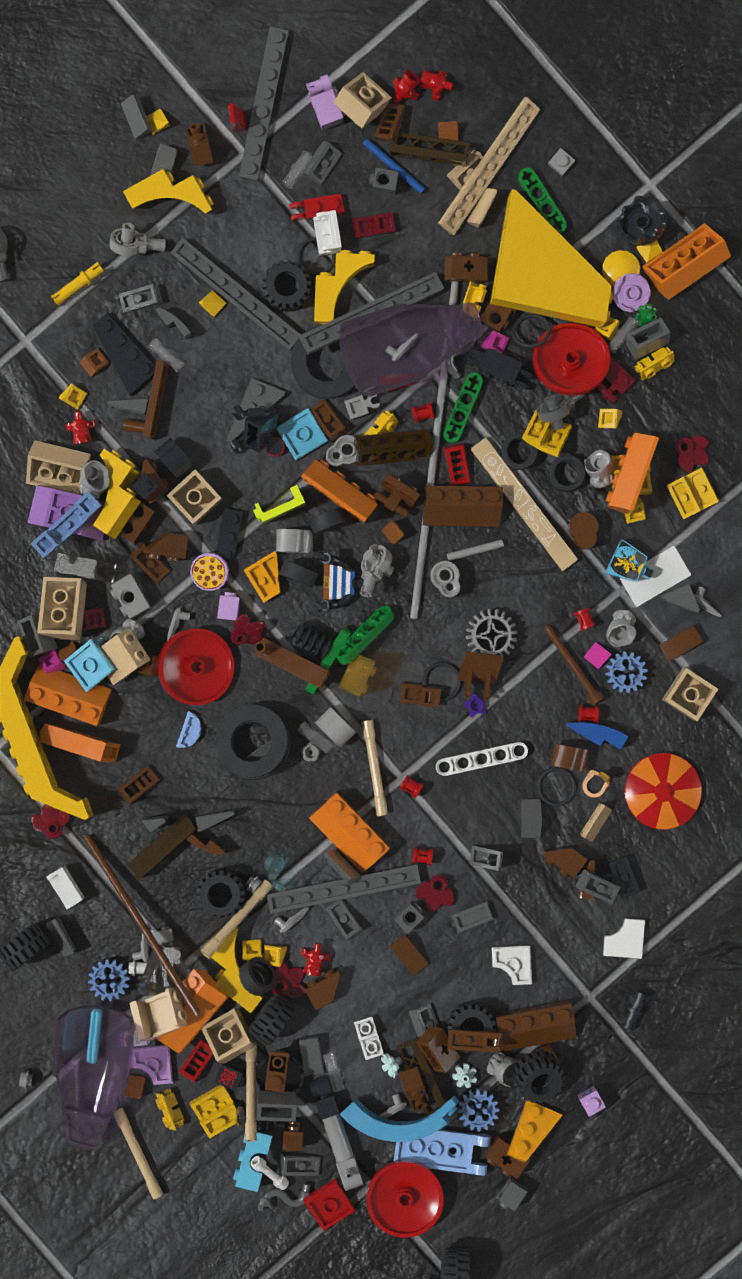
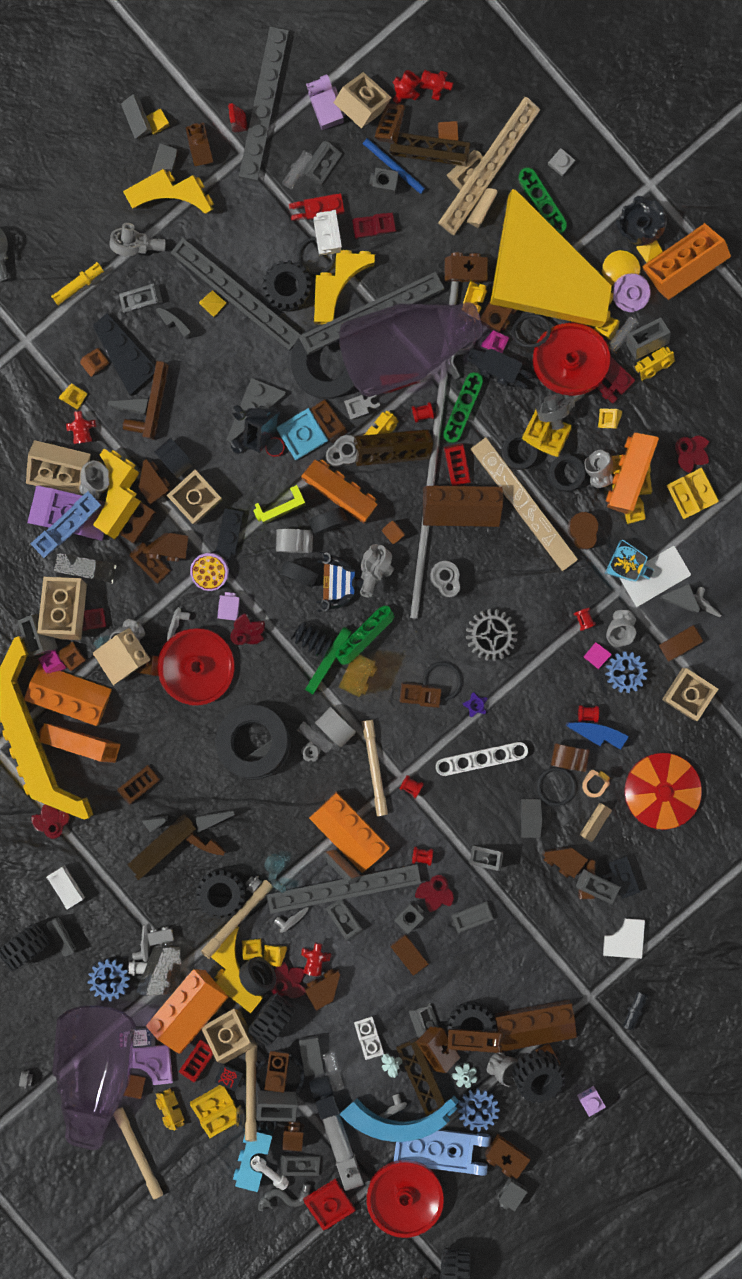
medium azure tile [64,638,116,692] -> none
reddish brown piece [83,834,201,1017] -> none
medium azure axle [87,1008,103,1064] -> none
light grey brick [110,574,152,619] -> none
tan panel [129,988,188,1041] -> none
black brick [131,472,161,501] -> none
clear pin [148,338,185,372] -> none
light blue tile [176,711,202,748] -> none
light orange wing [244,551,280,603] -> none
reddish brown piece [254,638,330,689] -> none
reddish brown plate [373,473,420,517] -> none
light grey bar [385,333,418,361] -> none
reddish brown slope [399,1067,431,1111] -> none
light grey bar [447,539,504,561] -> none
reddish brown plate [457,651,504,701] -> none
white tile [492,945,532,985] -> none
light orange wing [507,1101,562,1162] -> none
reddish brown piece [544,625,605,705] -> none
green plant [635,303,657,327] -> none

